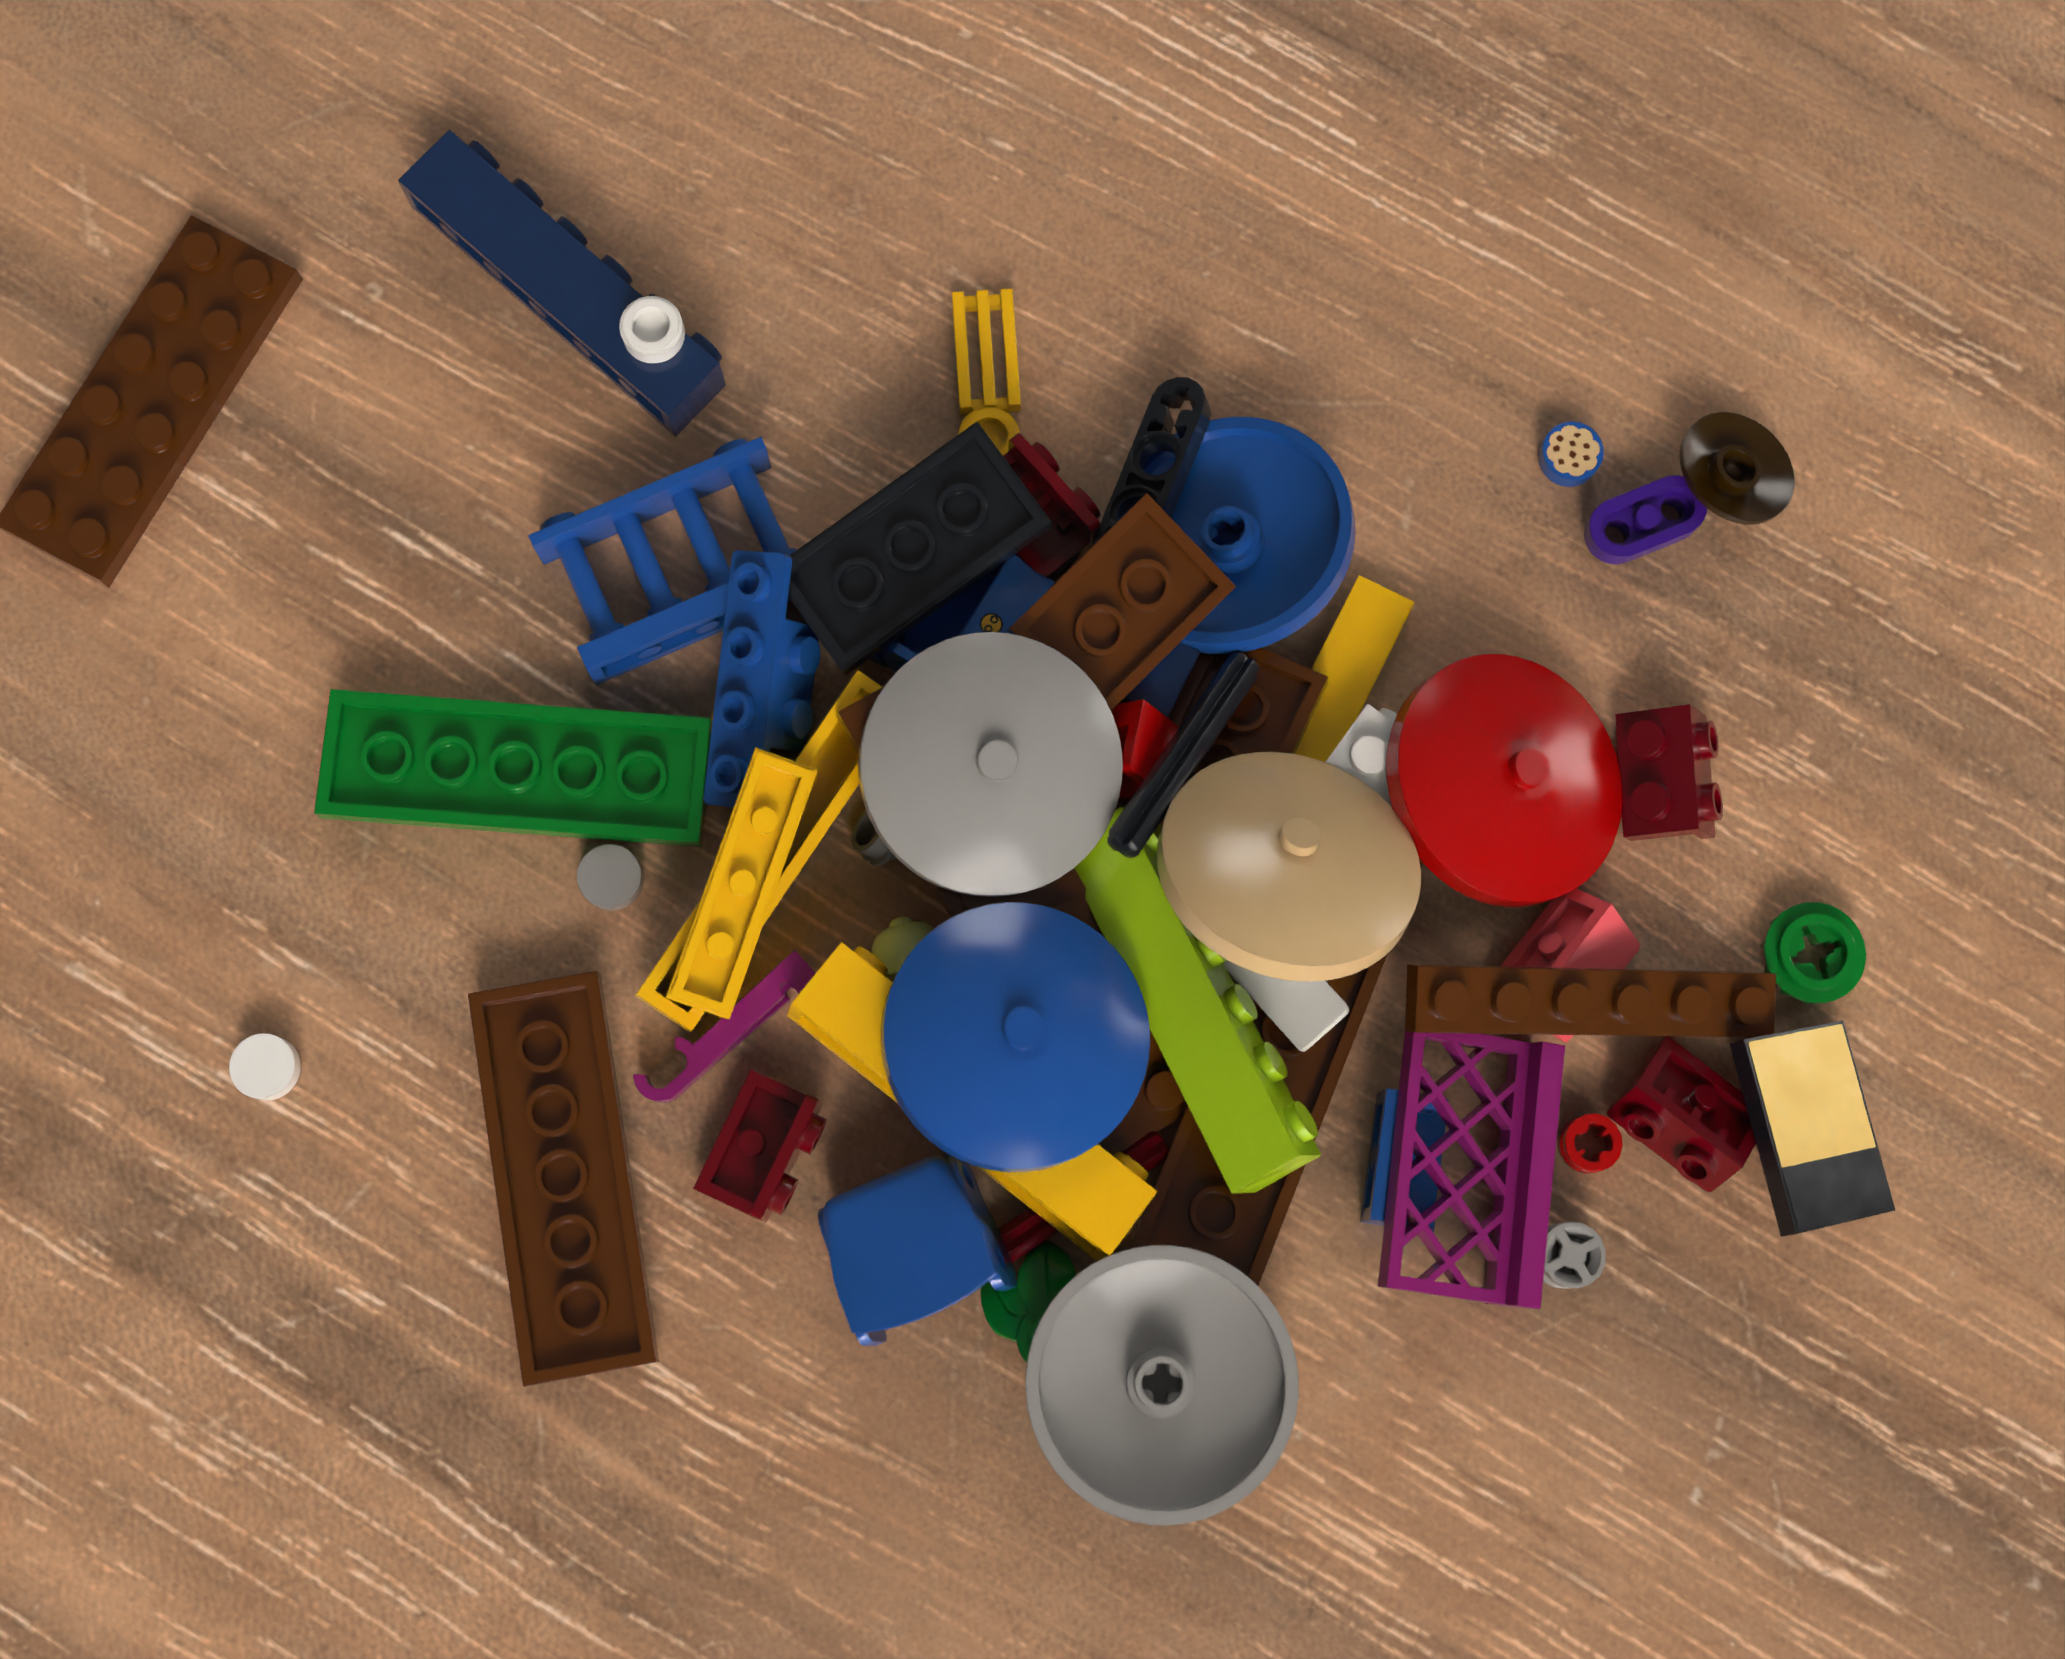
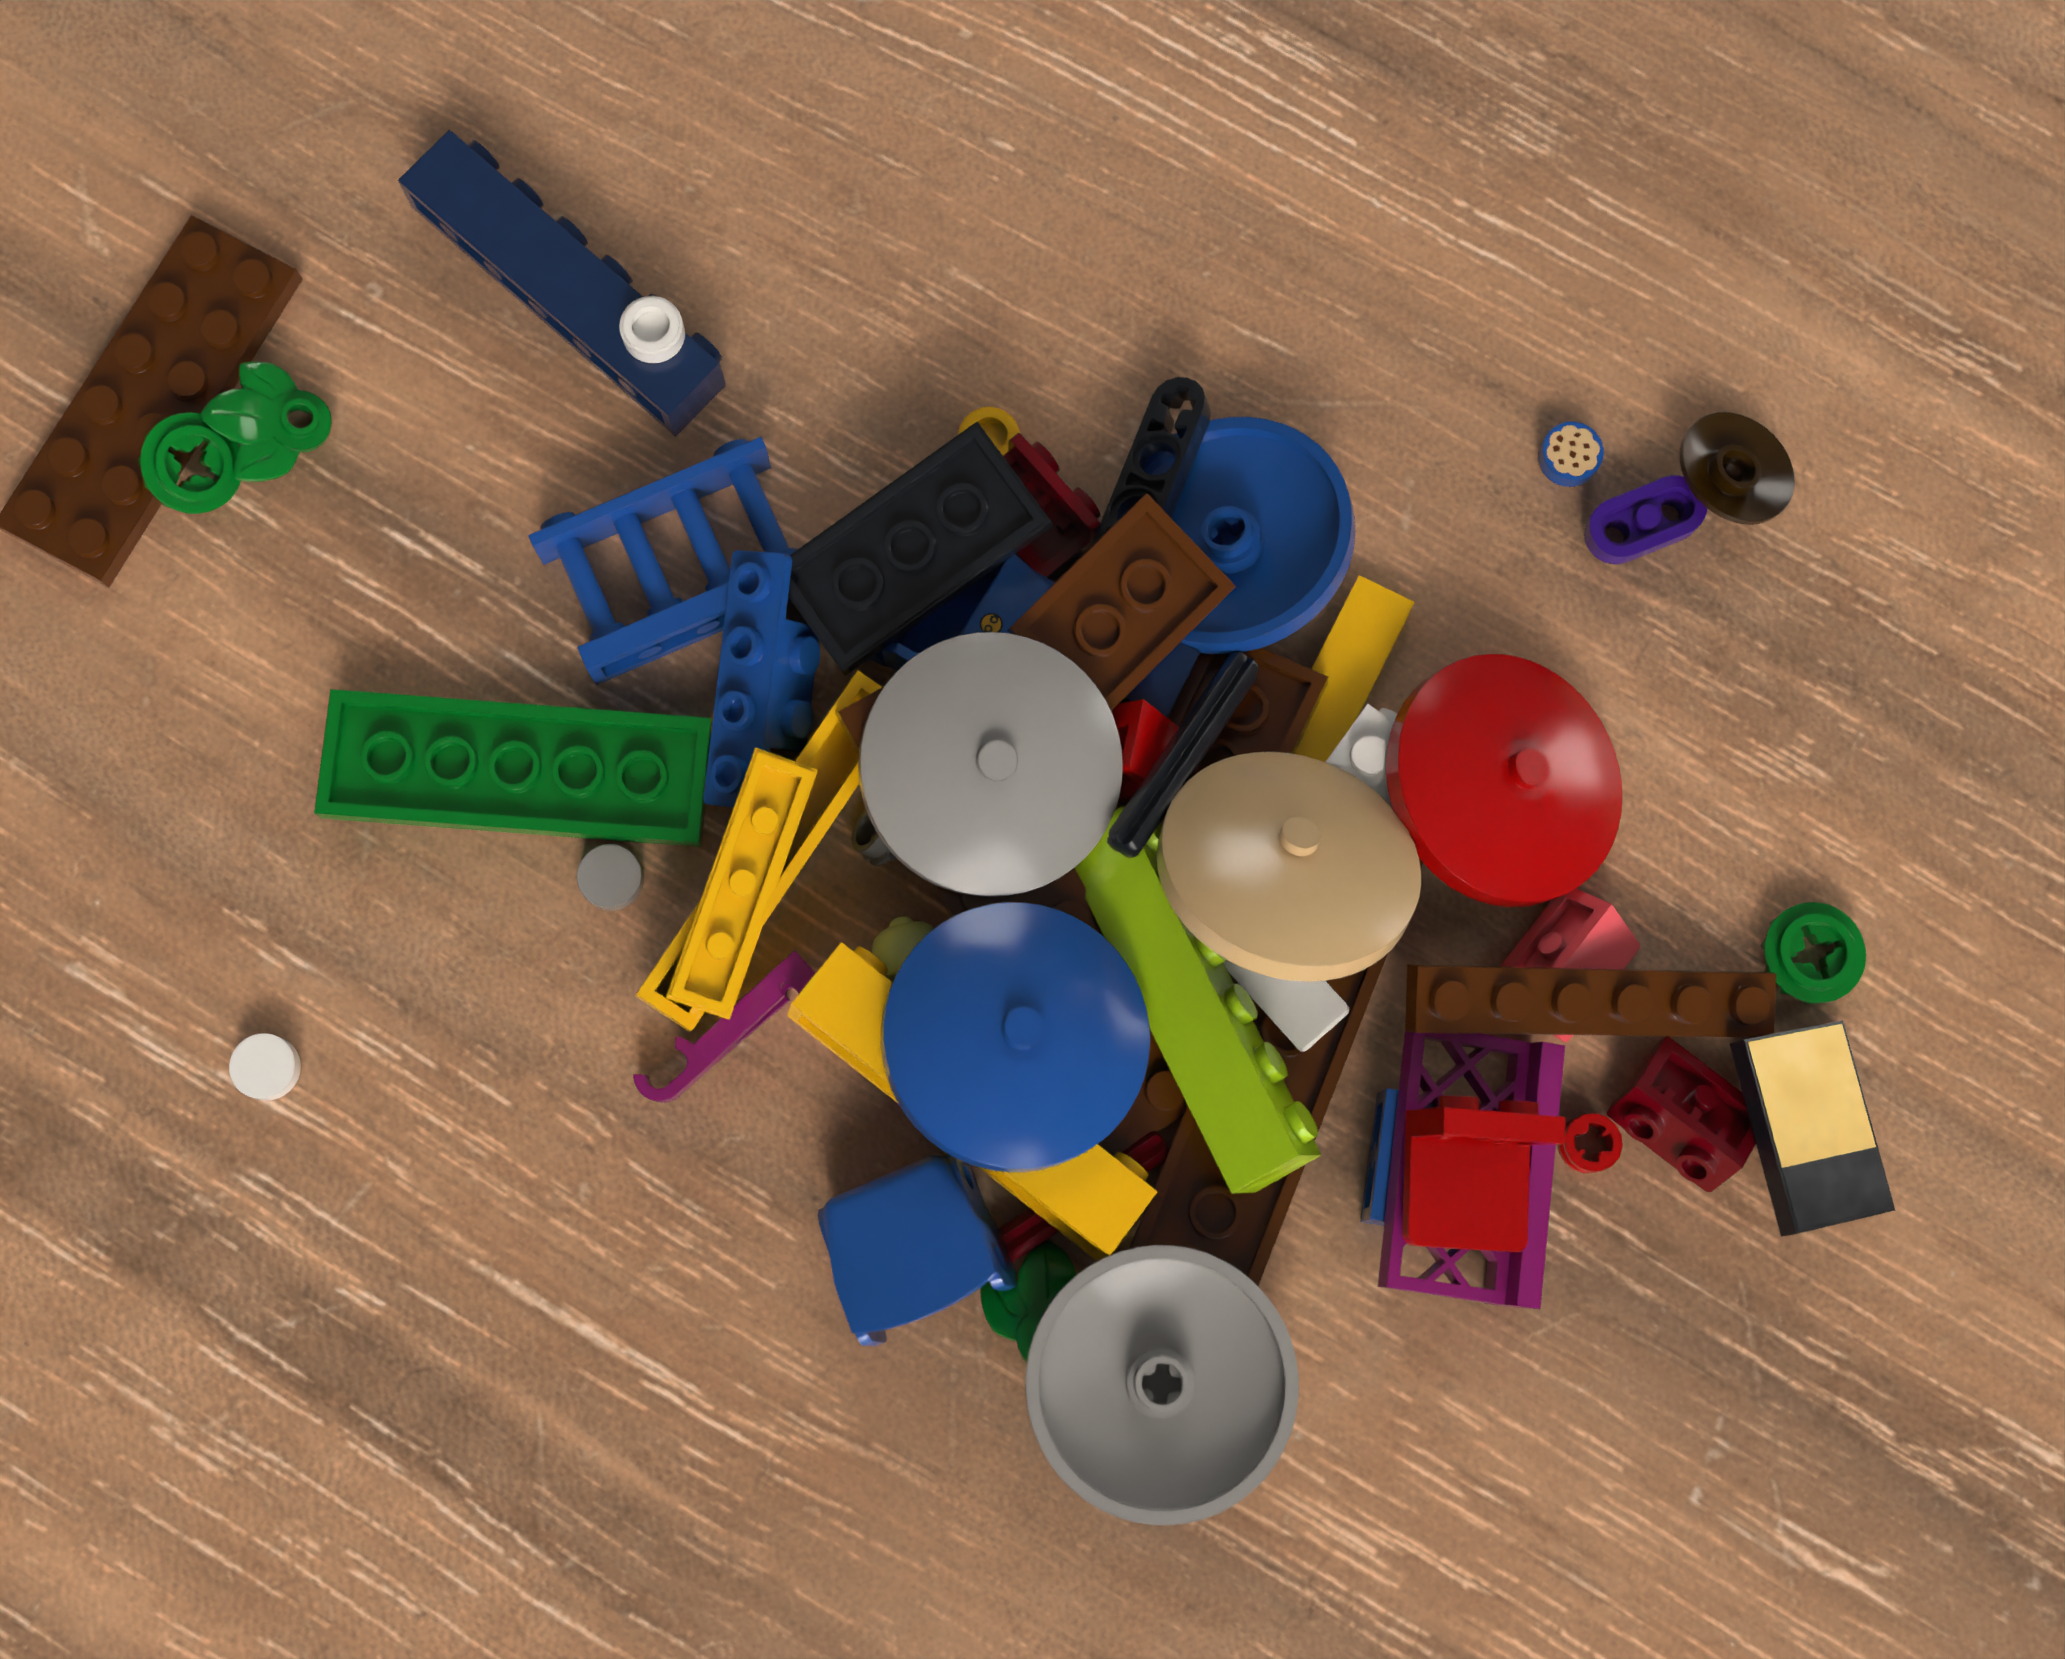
reddish brown plate [468,971,659,1387] -> none
dark red bracket [693,1069,827,1223] -> none
yellow tile [952,288,1021,415] -> none
light grey wheel [1543,1222,1606,1289] -> none
dark red bracket [1615,704,1723,841] -> none
none -> green gear [137,413,241,514]
none -> green plate [201,361,332,482]
none -> red bracket [1402,1095,1565,1252]

